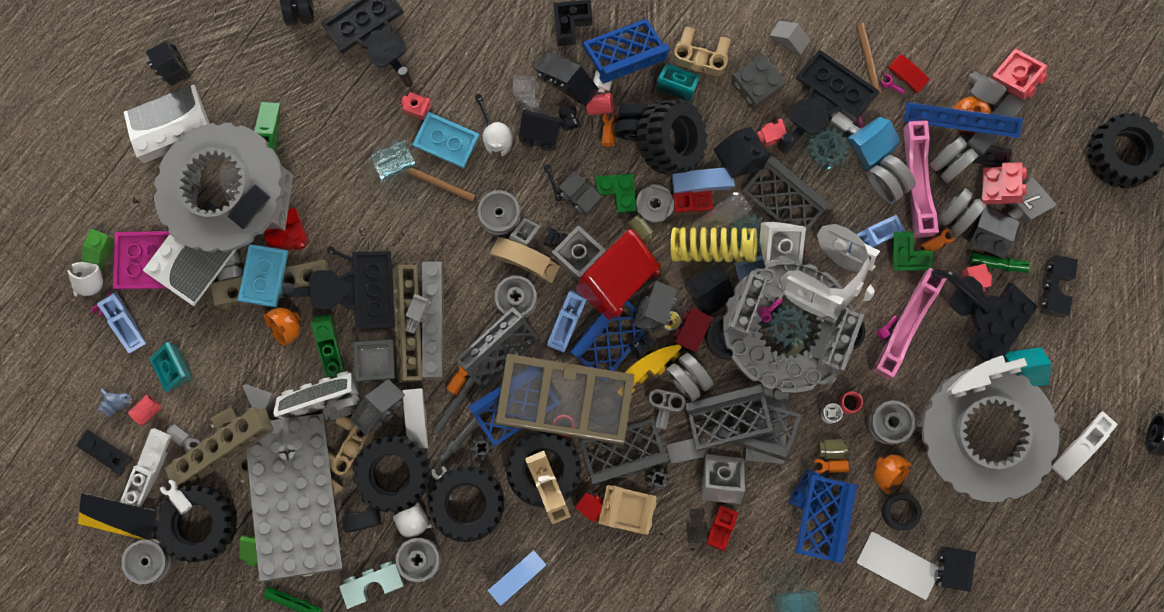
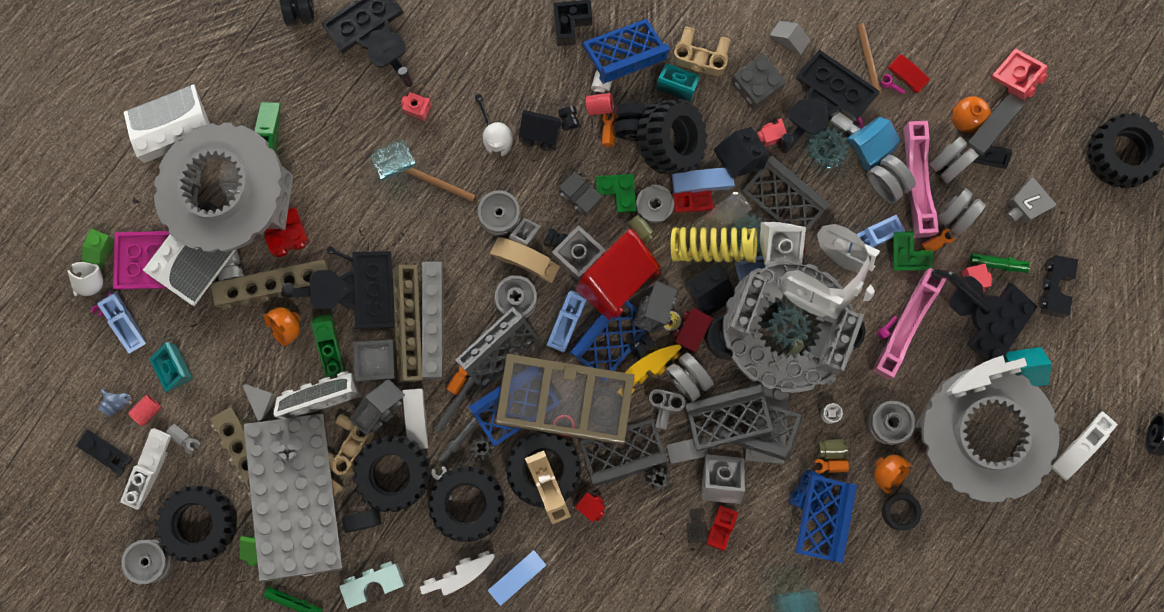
black sticker [78,493,156,540] -> none
black wedge [145,41,191,86] -> none
white bar [160,480,193,515] -> none
dark tan brick [165,407,274,489] -> none
black slope [228,184,271,229] -> none
medium azure tile [238,244,288,308] -> none
light grey plate [322,393,361,420] -> none
white helmet [393,501,432,538] -> none
light grey wheel [396,537,442,582] -> none
light grey piece [405,294,433,333] -> none
medium azure plate [412,112,480,169] -> none
clear slope [512,75,540,112] -> none
black wedge [533,51,599,106] -> none
black hinge [544,165,562,201] -> none
tan panel [598,485,656,535] -> none
dark pink hand [758,298,783,322] -> none
coral piece [837,391,863,414] -> none
white sticker [857,532,939,600] -> none
blue plate [904,102,1024,138] -> none
black slope [934,546,976,592] -> none
black slope [967,207,1020,259] -> none
light grey beam [969,71,1007,105] -> none
coral plate [982,162,1027,204] -> none
none -> white slope [420,551,495,596]

